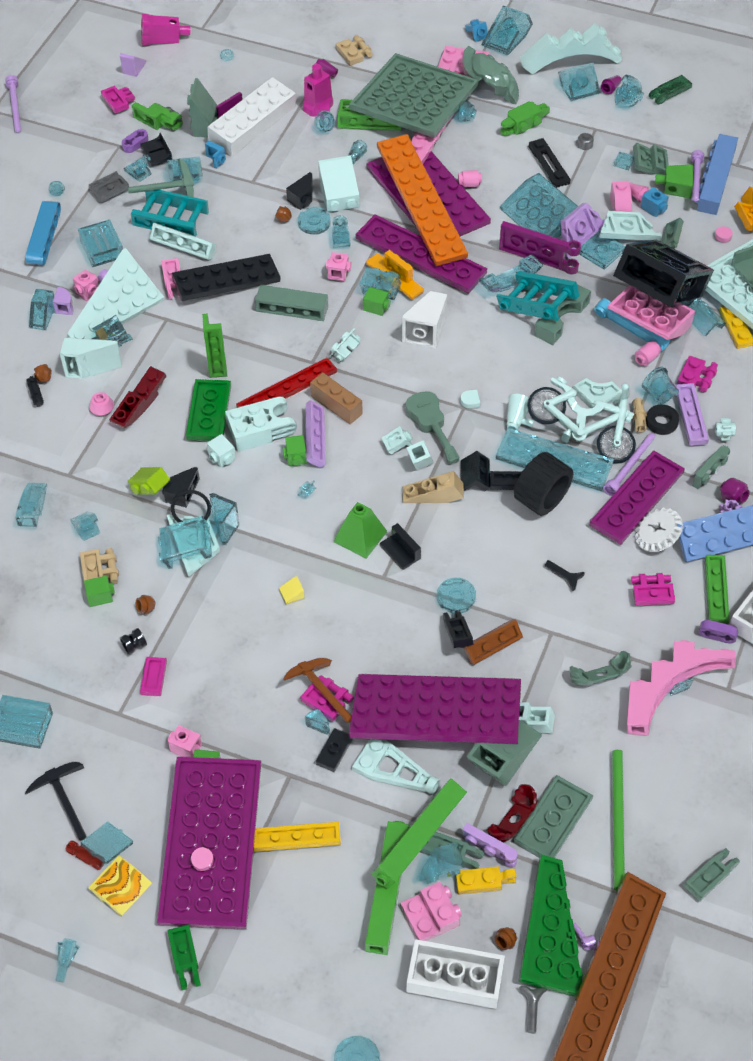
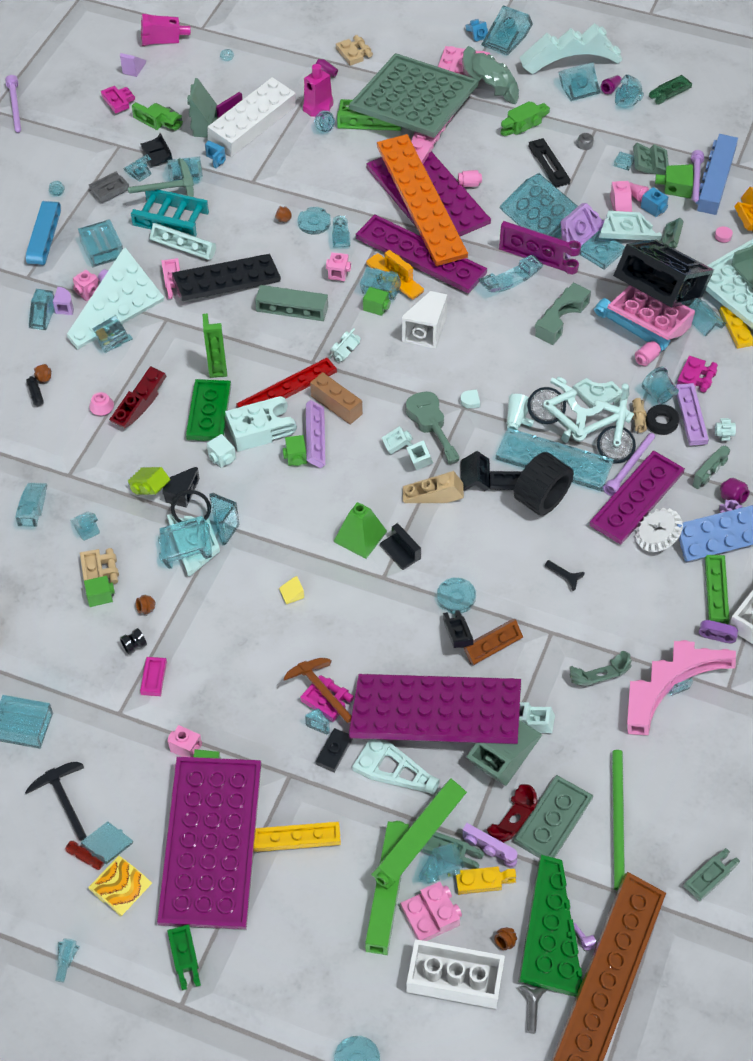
light aqua slope [60,338,122,379] -> none
medium lavender beam [122,129,149,153] -> none
bright pink tile [191,847,214,871] -> none
black slope [286,172,313,210] -> none
clear light blue plate [297,480,316,498] -> none
light aqua slope [318,155,360,212] -> none
clear light blue cone [348,140,367,164] -> none
clear light blue cone [458,100,477,122] -> none
teal fence [496,271,580,321] -> none
dark pink plate [631,573,675,606] -> none

